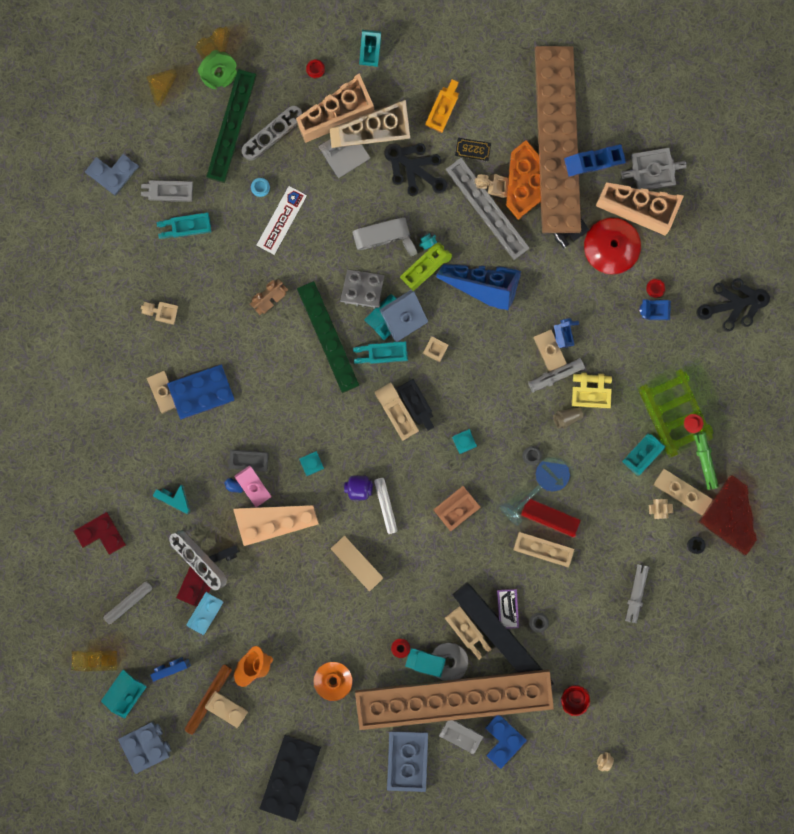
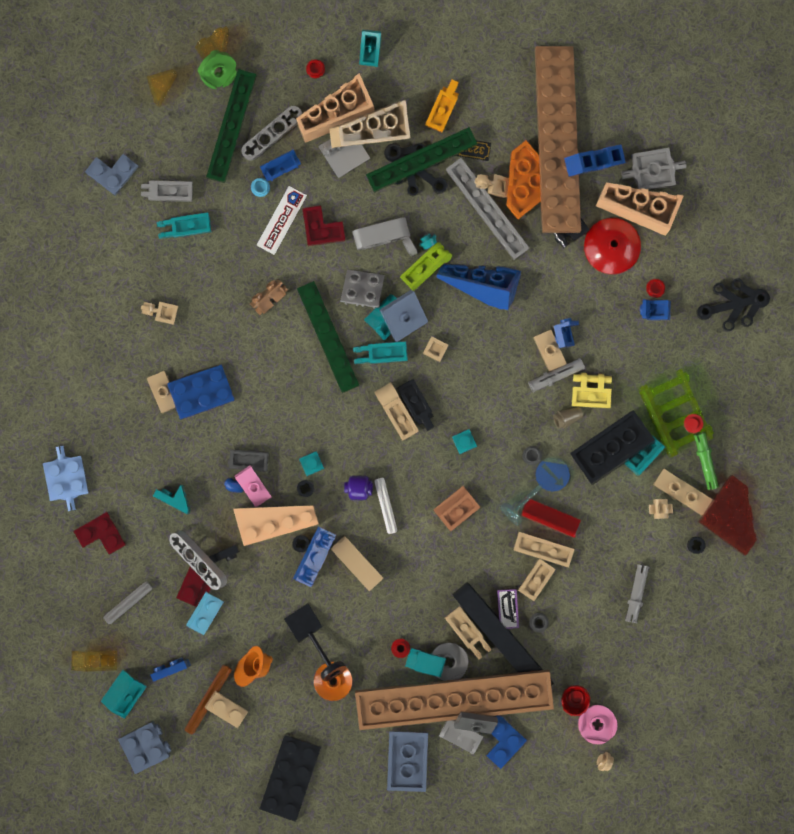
none -> light blue plate [43,446,89,511]
none -> blue hinge [260,149,301,182]
none -> black piece [284,603,346,682]
none -> black bush [292,535,310,552]
none -> blue plate [293,527,336,587]
none -> black bush [297,480,314,497]
none -> dark red plate [302,205,345,247]
none -> dark green plate [366,127,477,193]
none -> dark grey plate [454,711,498,734]
none -> tan plate [518,559,556,601]
none -> black plate [570,410,656,485]
none -> bright pink plate [578,705,617,744]

